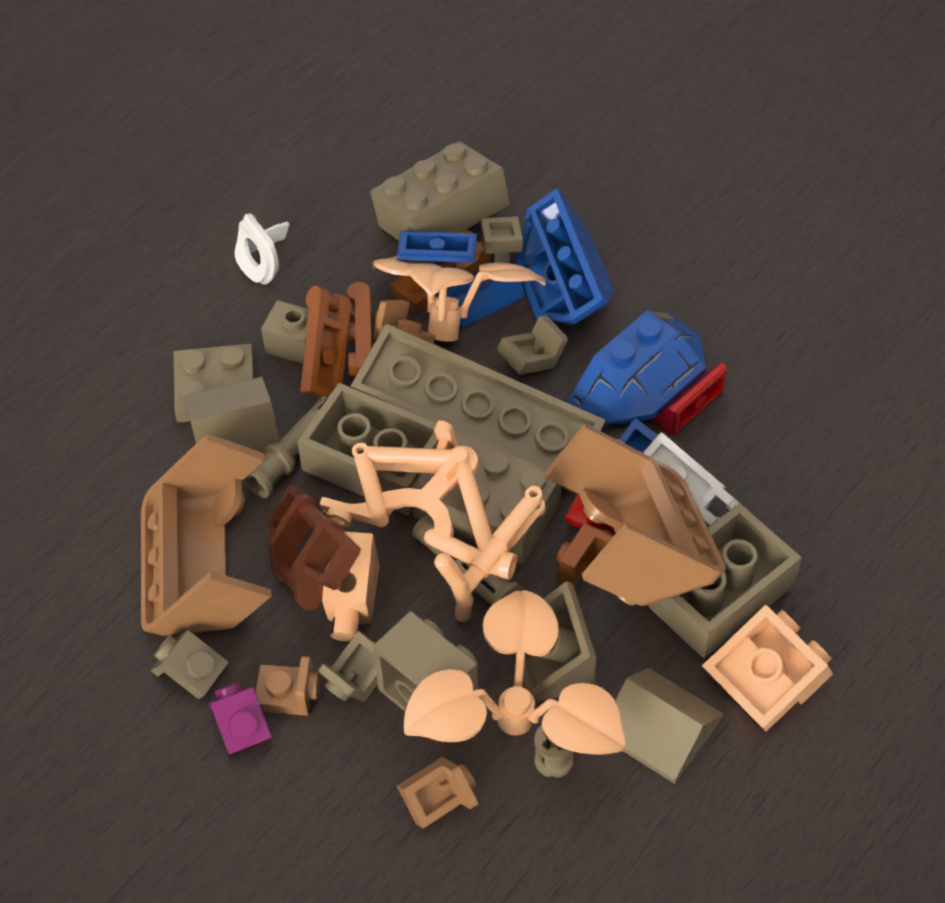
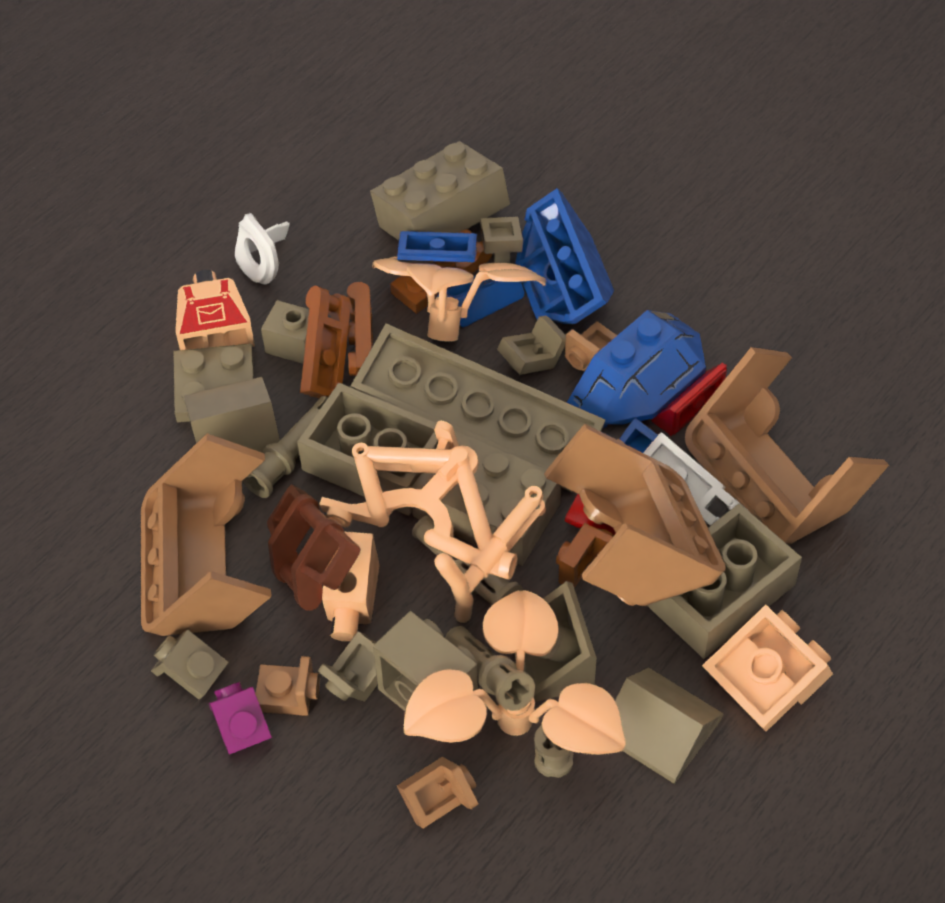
medium nougat bracket [373,299,435,344] -> none
none -> torso [176,270,255,350]
none -> dark tan pin [445,626,535,711]
none -> medium nougat bracket [565,321,617,372]
none -> medium nougat windscreen [685,347,889,545]

